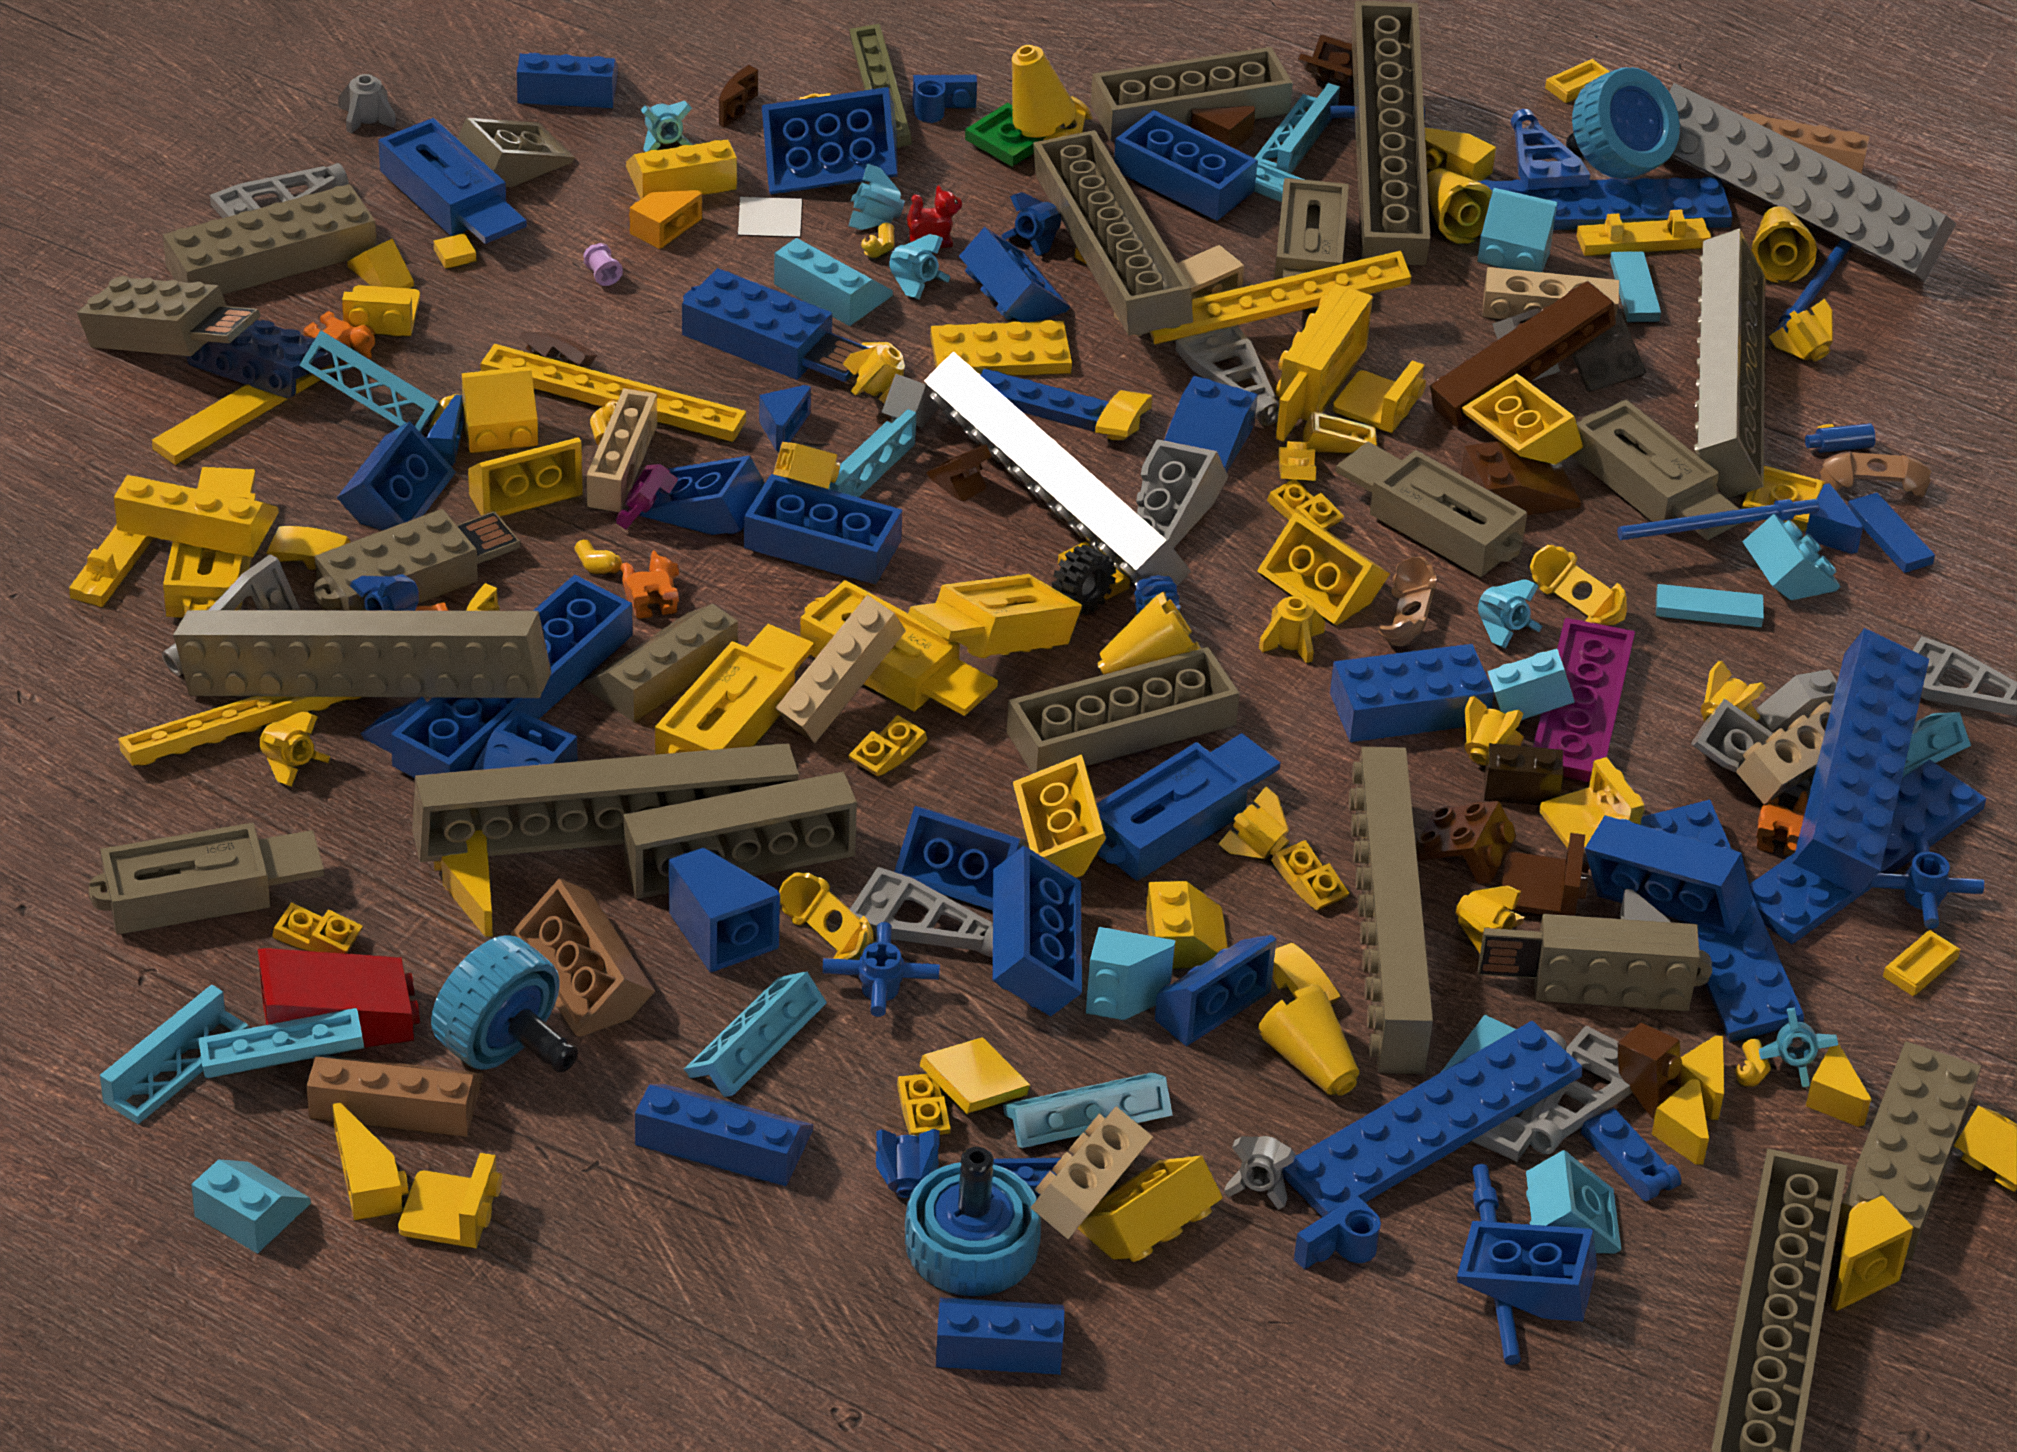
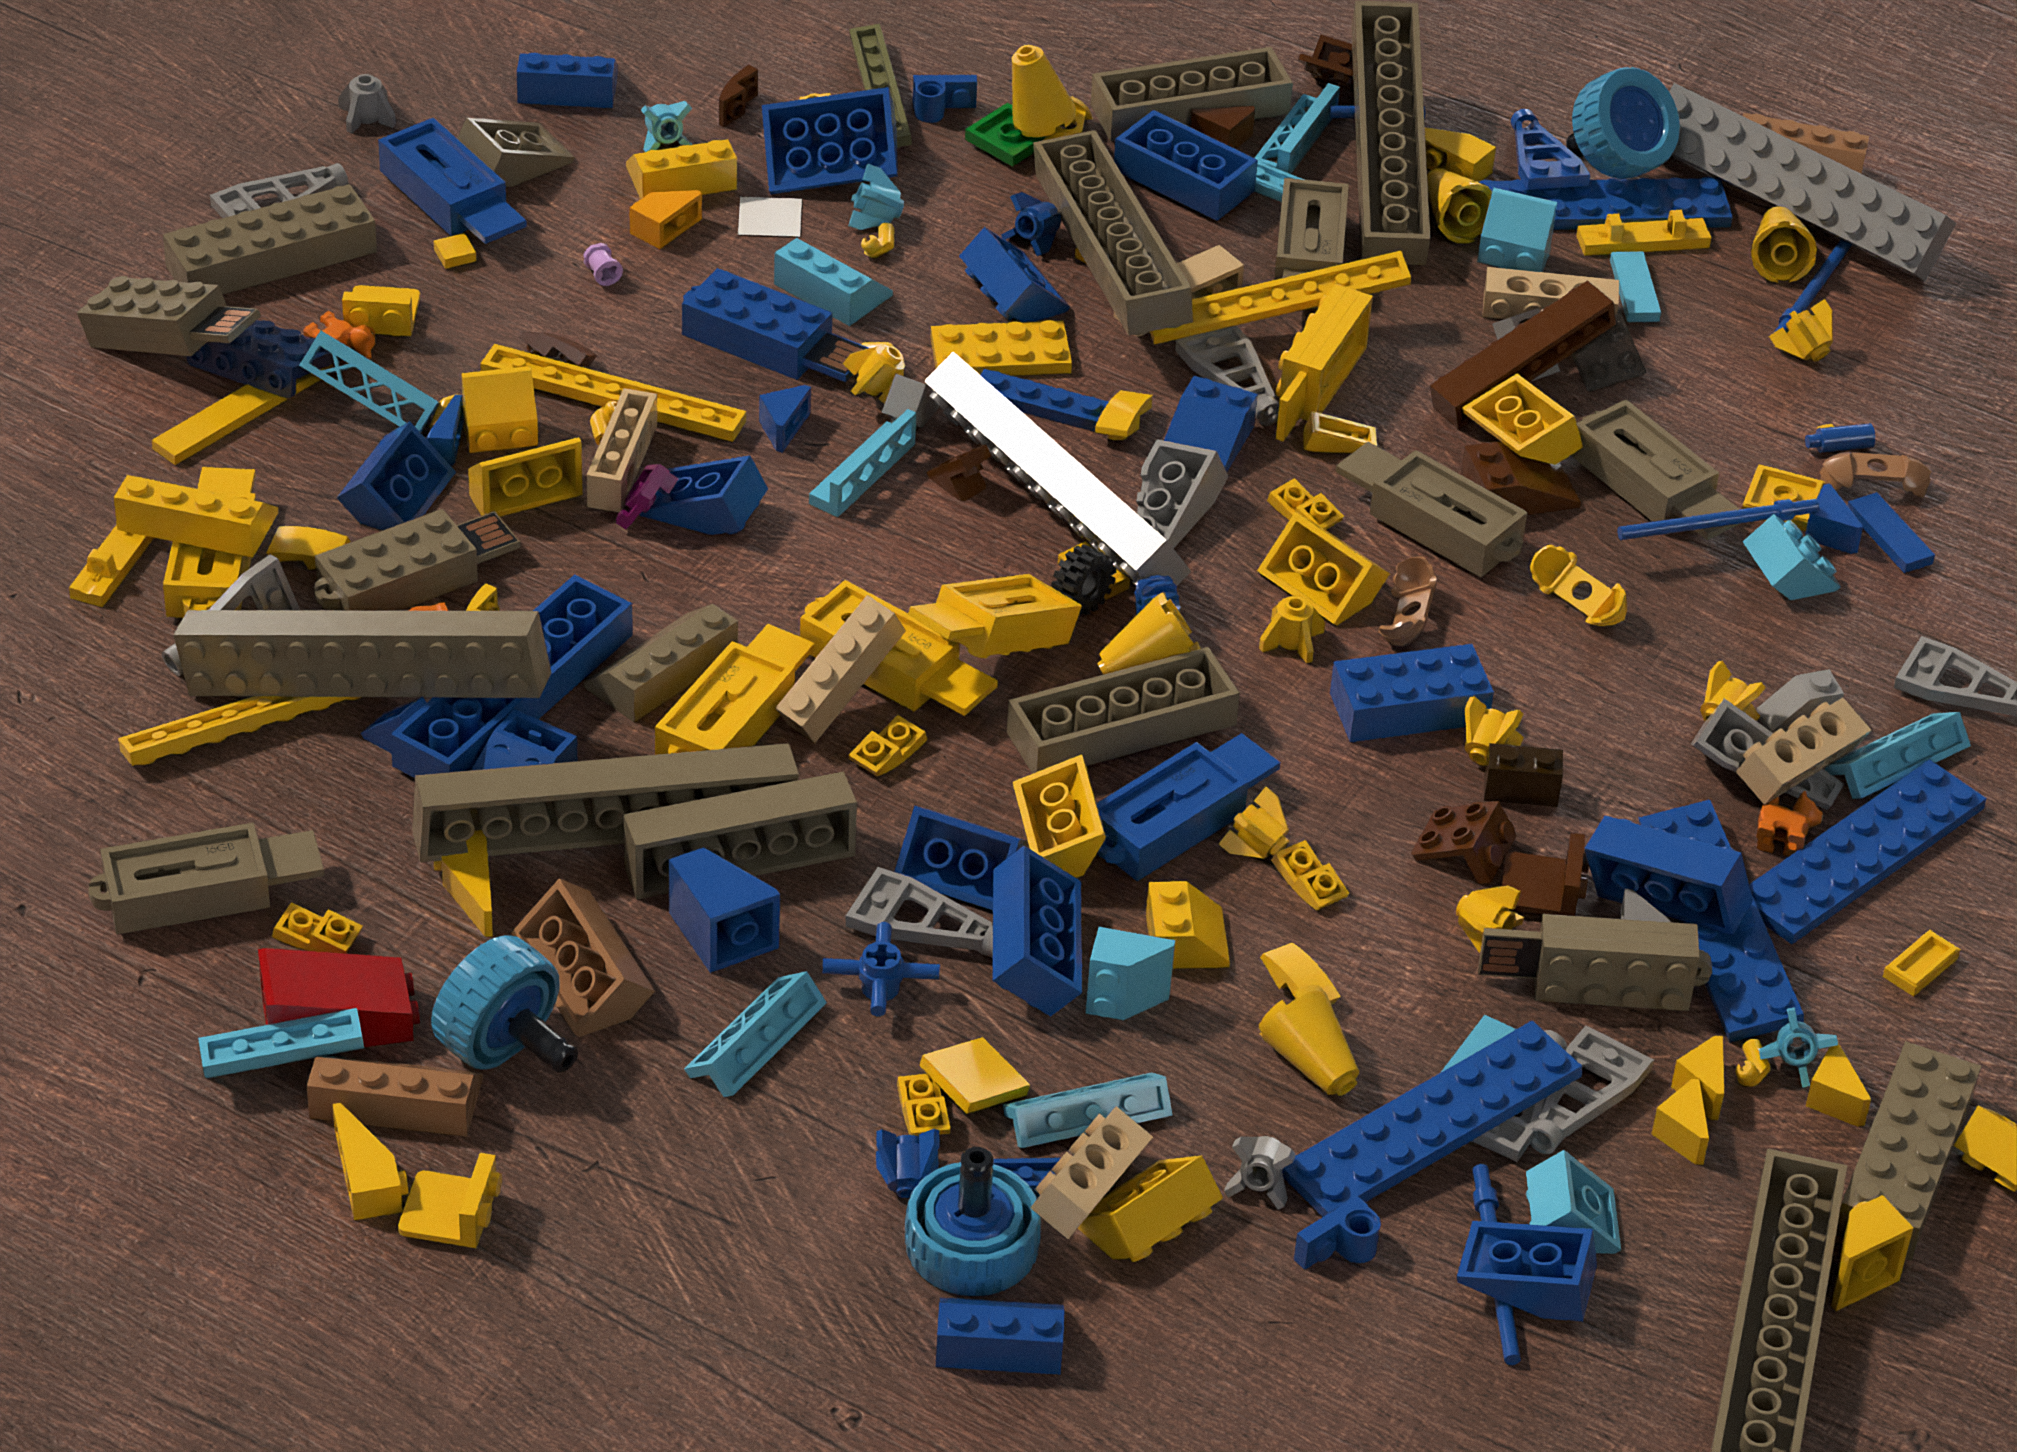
medium azure fence [100,984,249,1124] -> none
medium azure slope [191,1159,311,1254] -> none
yellow brick [260,711,330,787] -> none
yellow slope [347,238,414,288] -> none
blue brick [350,574,419,611] -> none
yellow arm [574,540,622,574] -> none
orange animal [620,550,679,619] -> none
blue slope [635,1084,813,1186] -> none
blue brick [744,474,902,585] -> none
yellow slope [773,441,840,489] -> none
yellow piece [779,873,874,960] -> none
medium azure brick [889,234,951,300] -> none
red animal [907,185,962,248] -> none
blue slope [1155,935,1277,1047] -> none
yellow slope [1279,441,1316,481] -> none
yellow bracket [1333,360,1426,433] -> none
dark tan brick [1349,747,1433,1074] -> none
medium azure brick [1478,579,1542,649] -> none
medium azure slope [1487,648,1575,720] -> none
magenta plate [1533,618,1635,782] -> none
yellow bracket [1540,757,1645,850] -> none
yellow tile [1545,59,1610,103] -> none
blue plate [1581,1108,1681,1201] -> none
reddish brown slope [1617,1022,1682,1119] -> none
medium azure tile [1656,584,1764,627] -> none
dark tan brick [1694,228,1765,499] -> none
blue brick [1793,628,1929,895] -> none
blue bar [1869,839,1984,929] -> none

